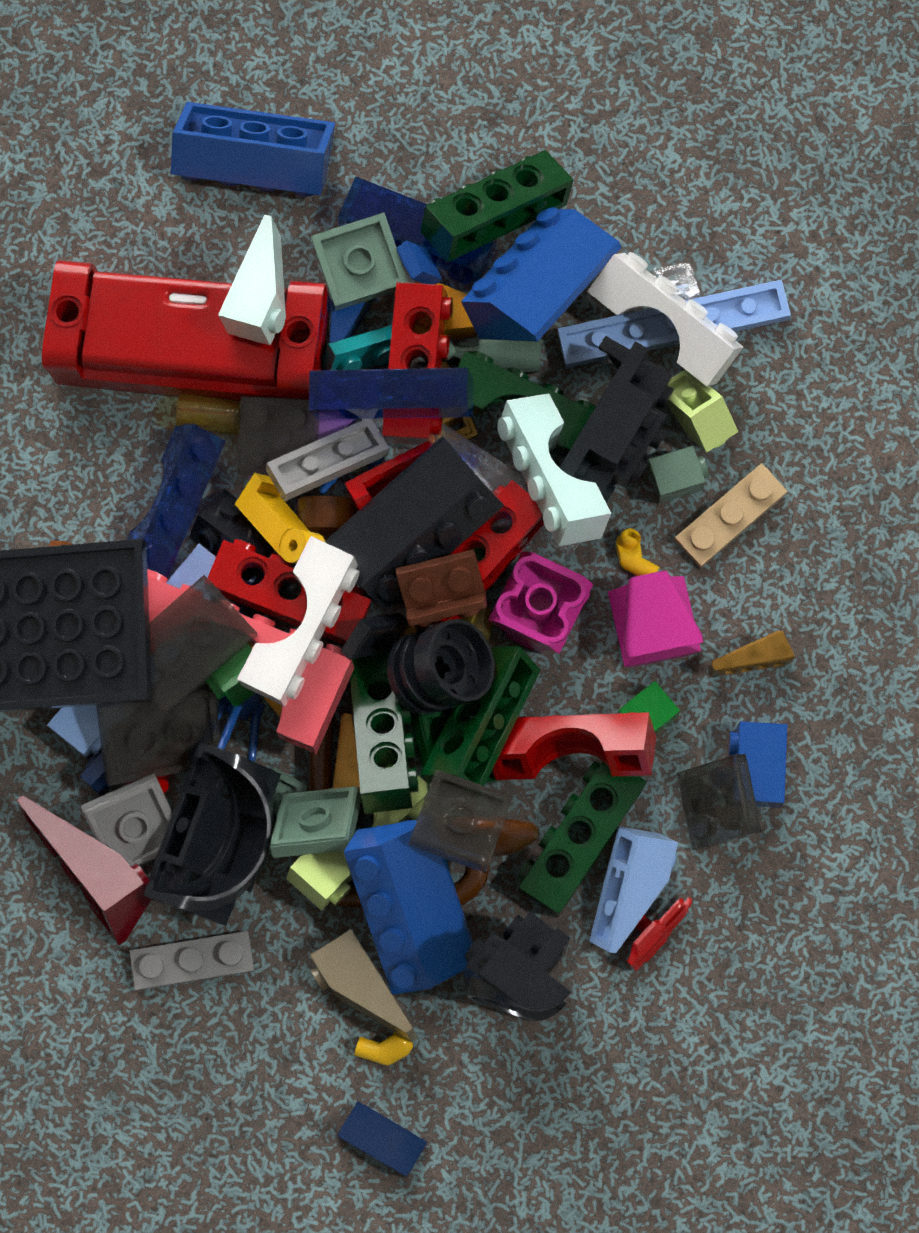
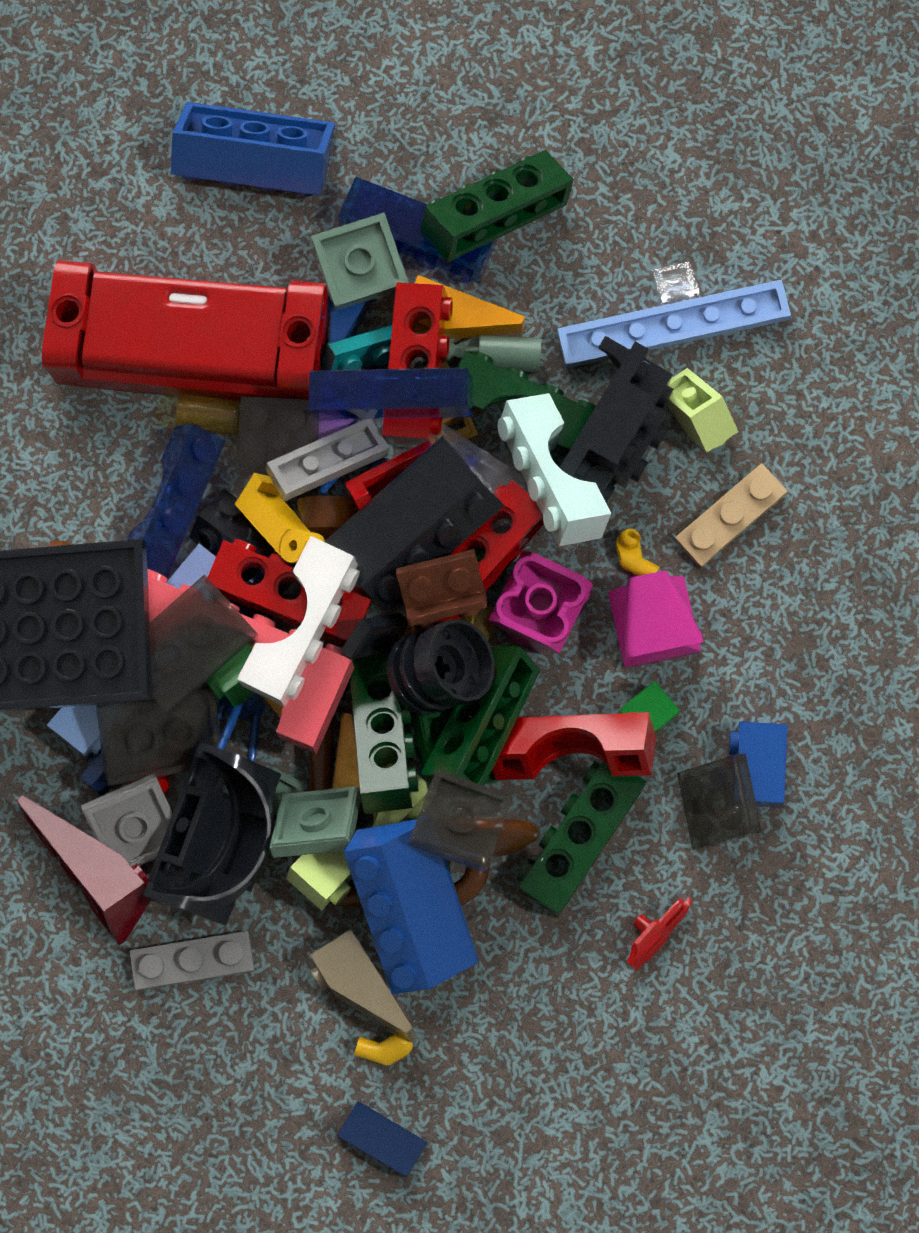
light aqua slope [218,215,286,345] -> none
blue tile [396,240,442,284] -> none
blue slope [461,207,622,342] -> none
black piece [463,911,571,1021] -> none
white arch [587,252,743,386] -> none
light blue slope [589,826,678,953] -> none
sand green brick [647,446,709,504] -> none
pearl gold slope [708,630,795,677] -> none

